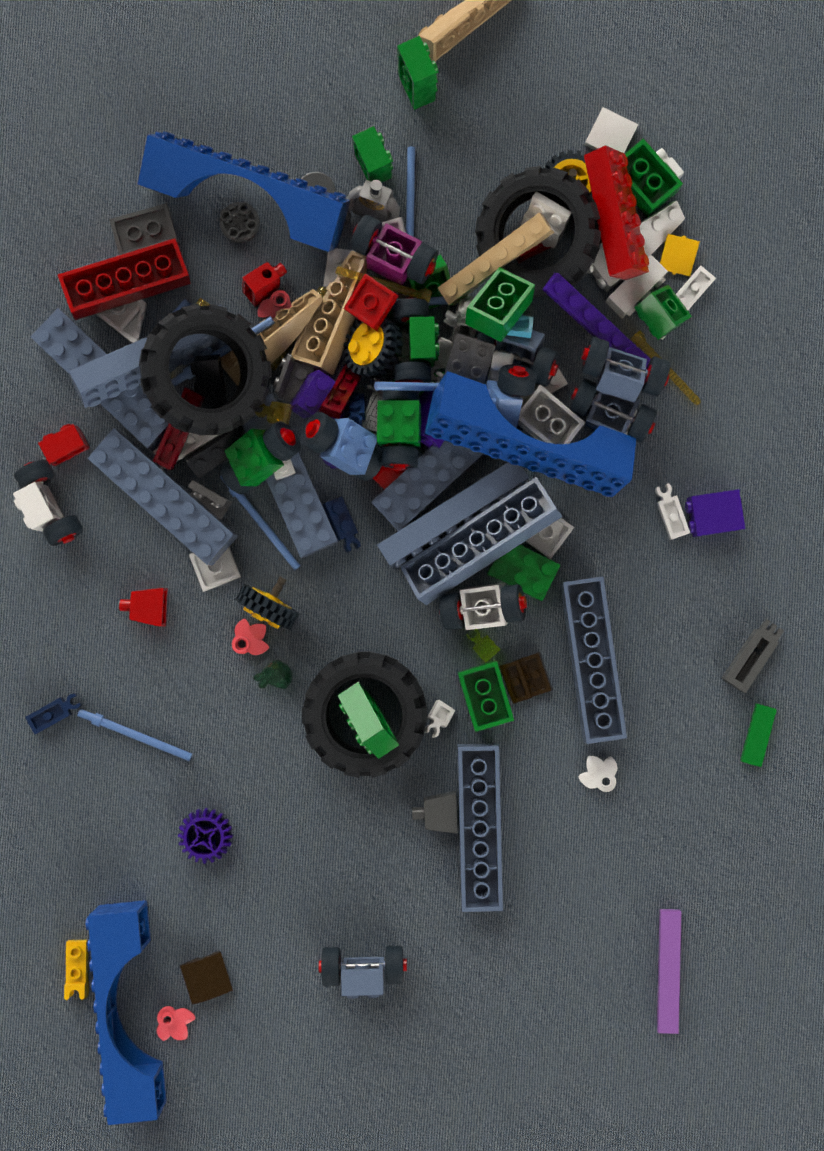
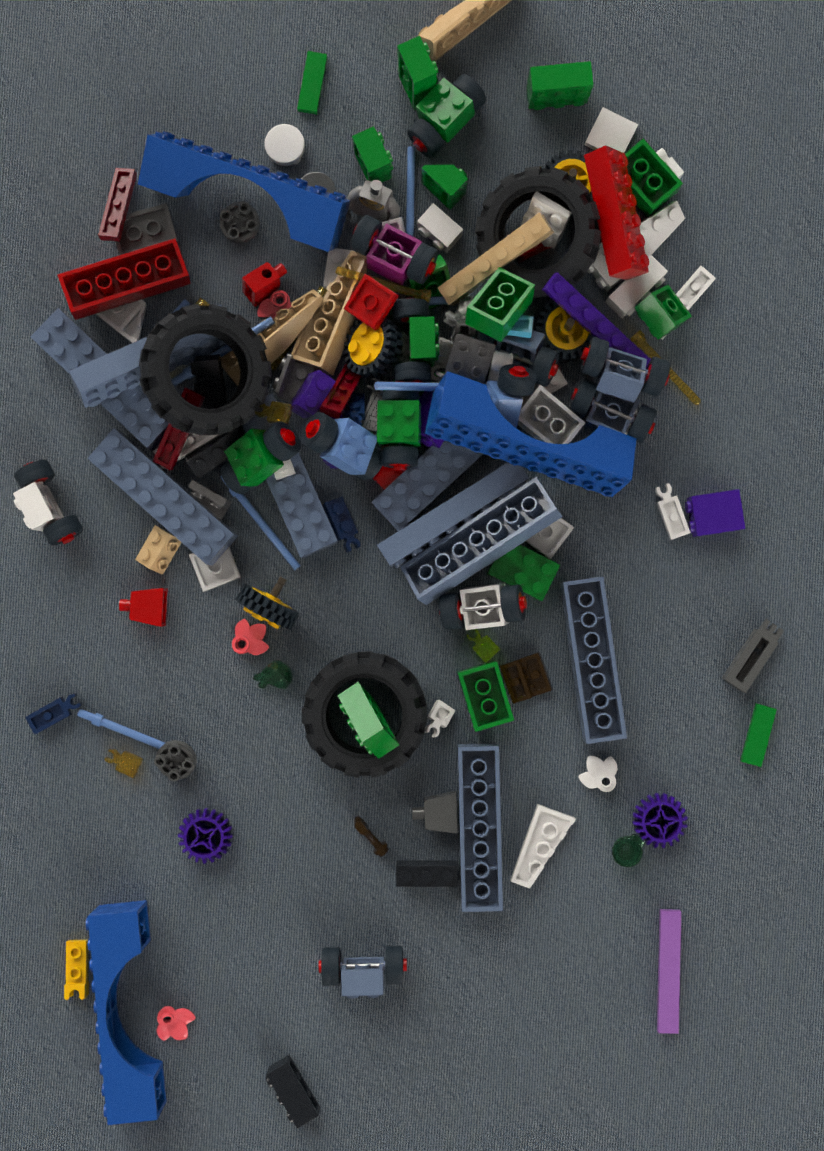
red brick [38,424,90,467] -> none
dark brown slope [179,951,233,1005] -> none
yellow piece [660,234,700,277] -> none
none -> plate [98,168,137,242]
none -> clear yellow plate [104,749,143,778]
none -> tan bracket [135,525,181,574]
none -> dark grey tile [154,740,197,782]
none -> white tile [265,124,305,166]
none -> black brick [266,1054,320,1128]
none -> green tile [297,51,328,115]
none -> dark brown hinge [354,816,389,857]
none -> black brick [396,860,457,887]
none -> brick [407,74,486,158]
none -> white brick [417,203,463,253]
none -> green slope [421,165,468,210]
none -> white wing [510,804,576,888]
none -> green brick [526,61,593,110]
none -> wheel [534,300,593,363]
none -> clear green piece [612,834,646,868]
none -> dark purple gear [632,793,688,848]

